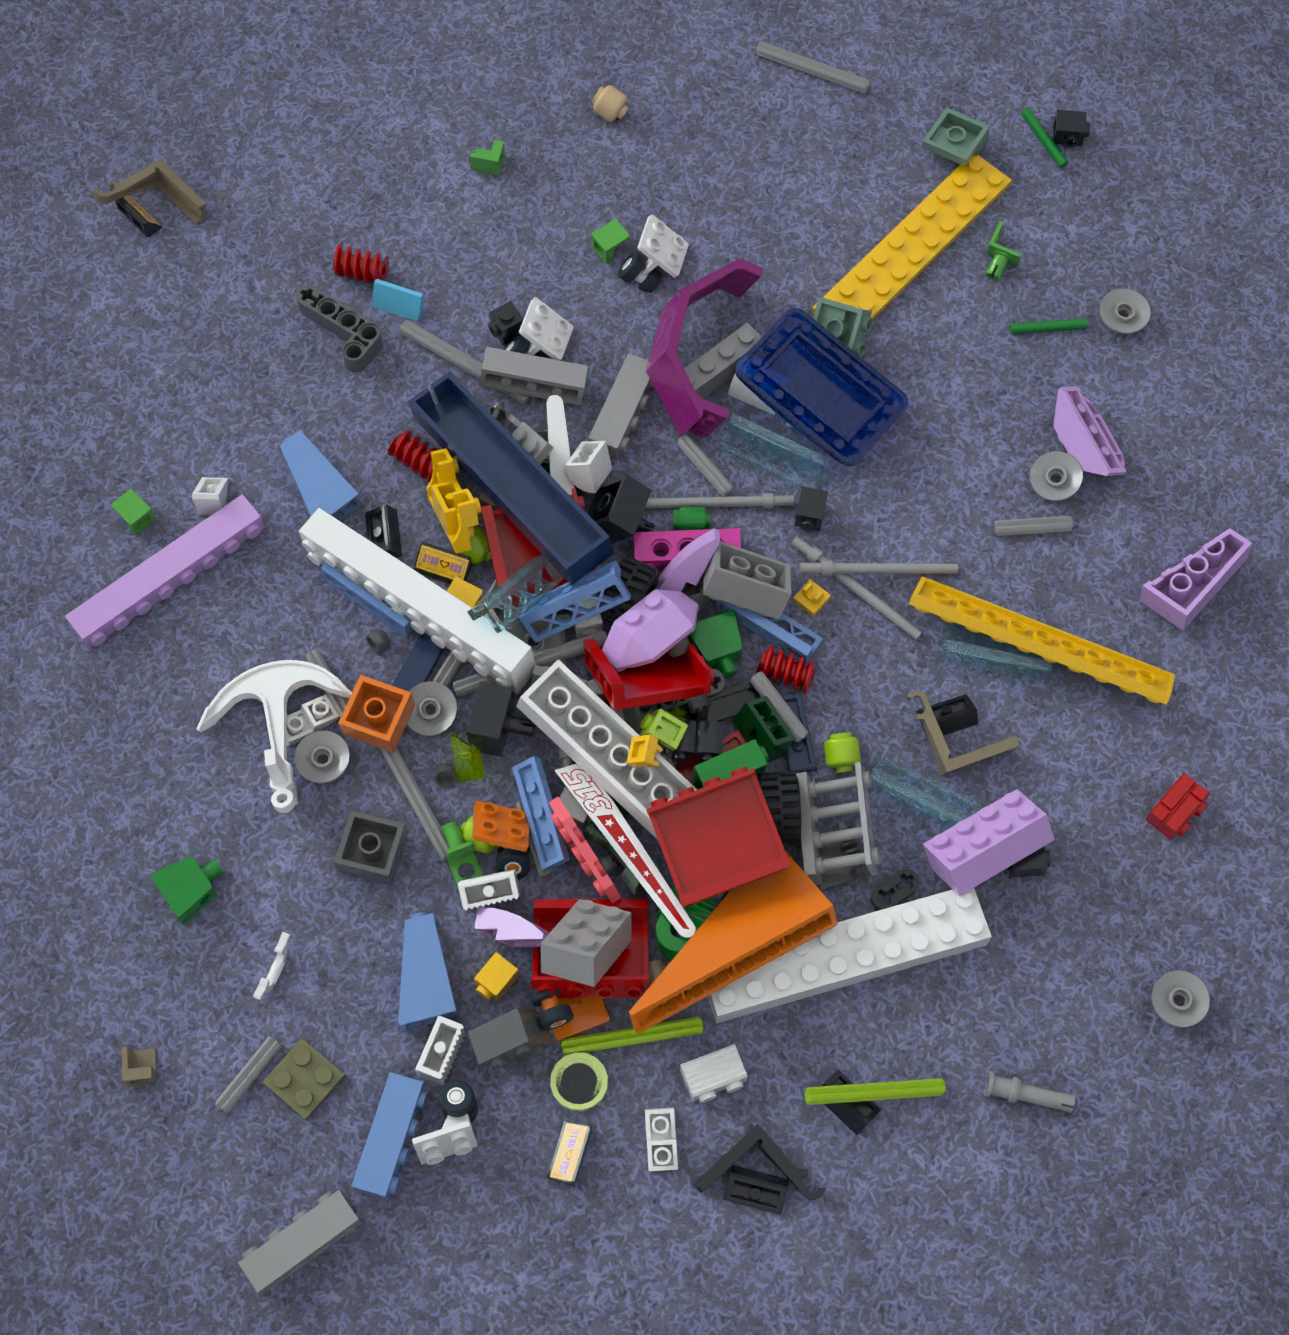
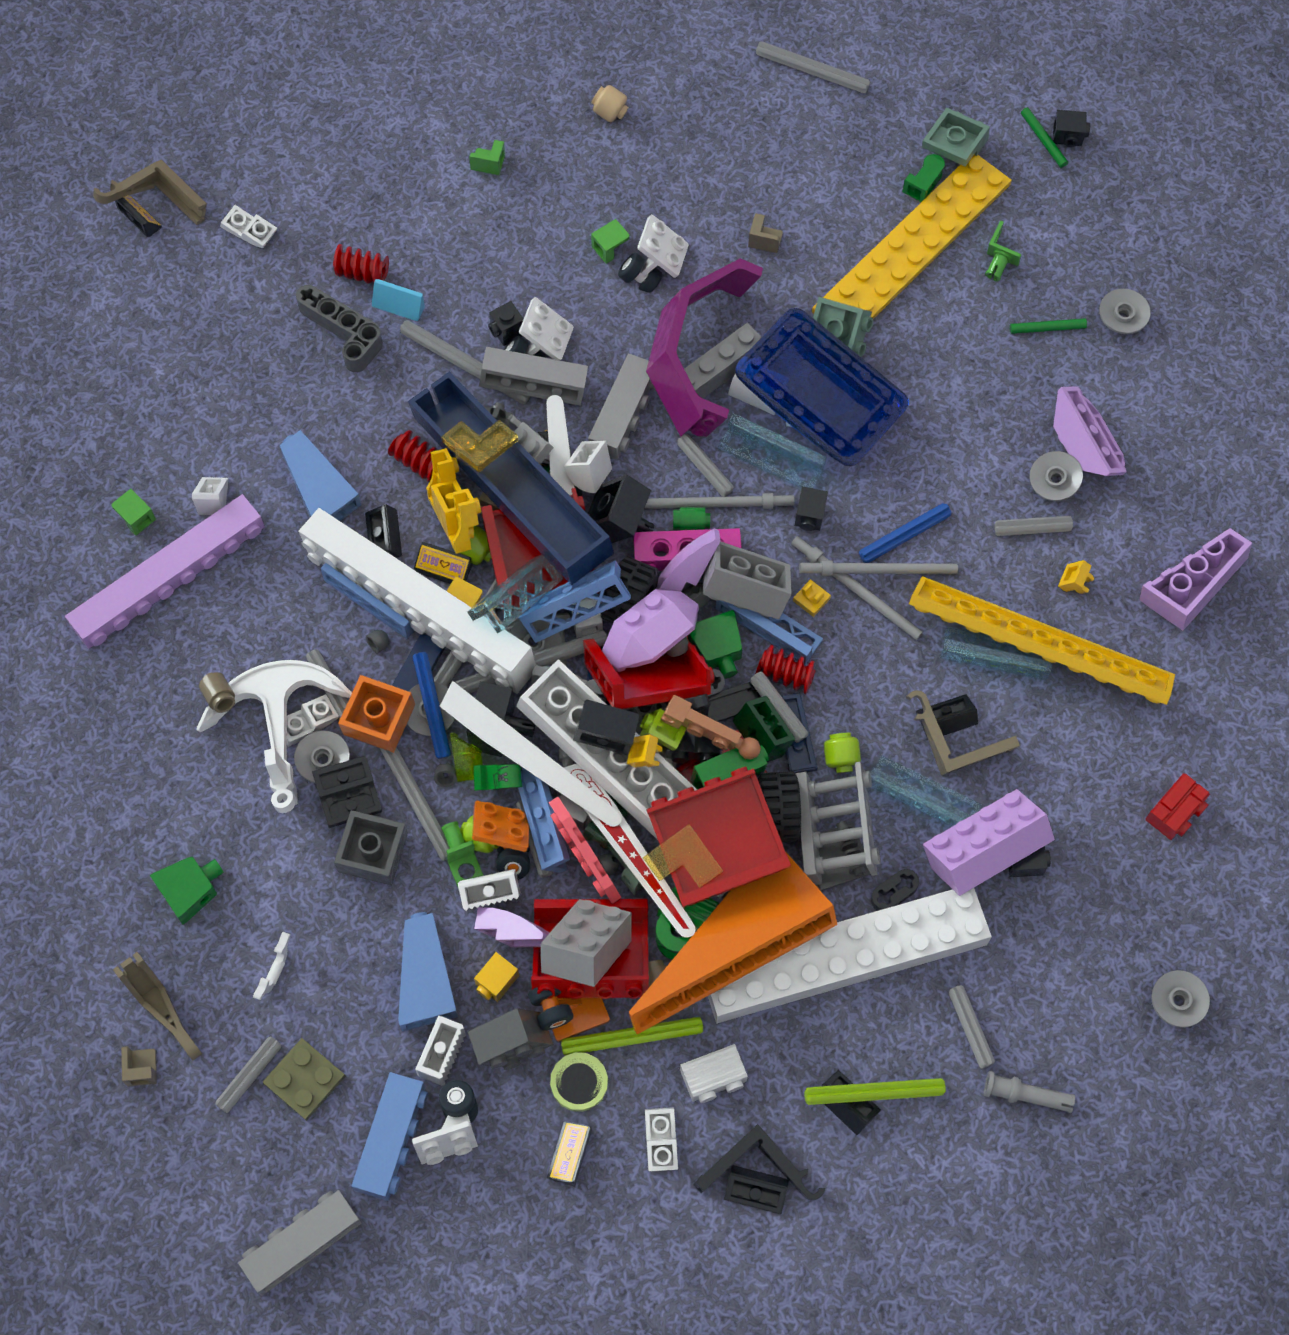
none -> dark tan hinge [113,952,202,1061]
none -> dark tan brick [199,672,235,713]
none -> white slope [220,205,277,248]
none -> black slope [312,755,382,828]
none -> blue axle [413,652,451,759]
none -> white sticker [440,681,622,827]
none -> clear yellow plate [442,420,518,473]
none -> green leg [474,764,522,791]
none -> black panel [573,700,639,755]
none -> clear yellow plate [643,824,723,888]
none -> nougat plate [661,695,761,759]
none -> dark tan panel [748,213,783,253]
none -> blue axle [859,503,952,563]
none -> green leg [902,154,945,202]
none -> light grey axle [949,985,995,1069]
none -> yellow tile [1058,560,1094,594]

